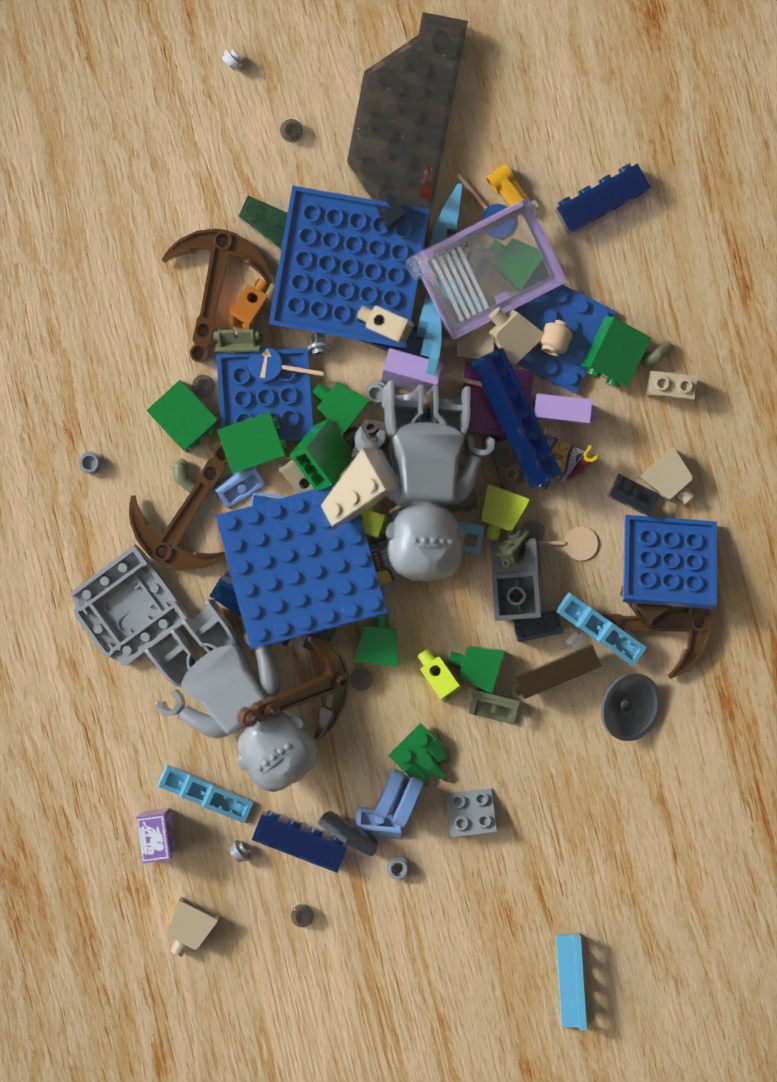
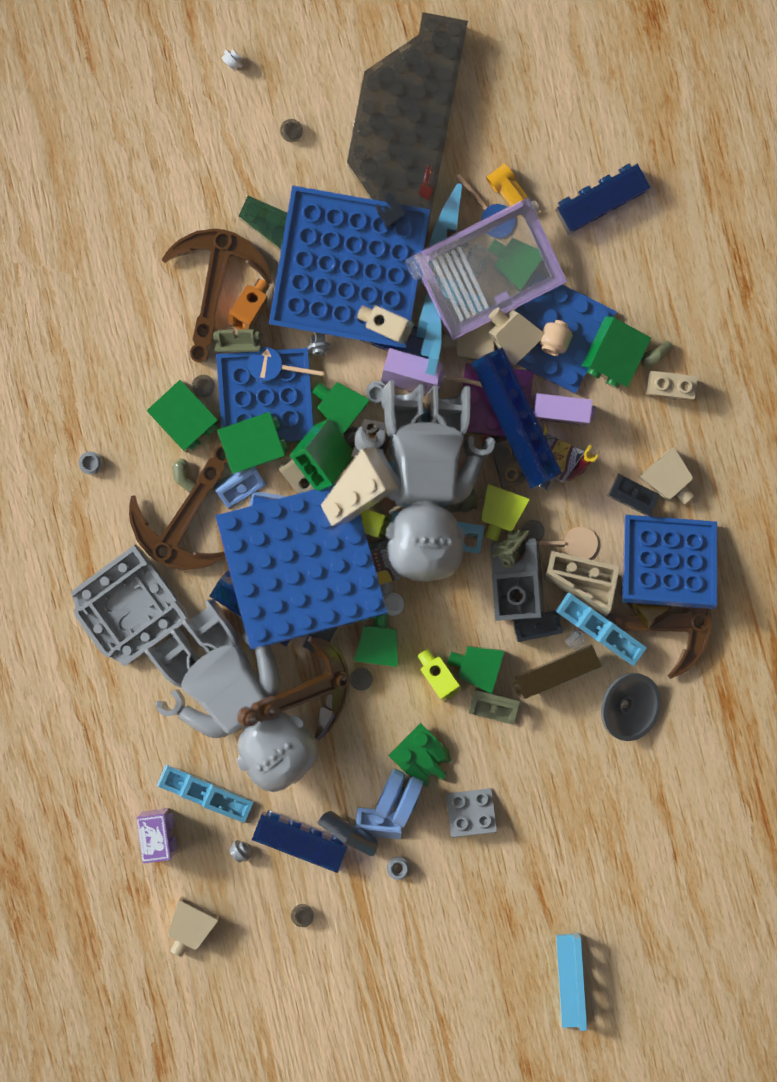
none -> white plate [383,593,404,616]
none -> tan wedge [544,551,620,616]

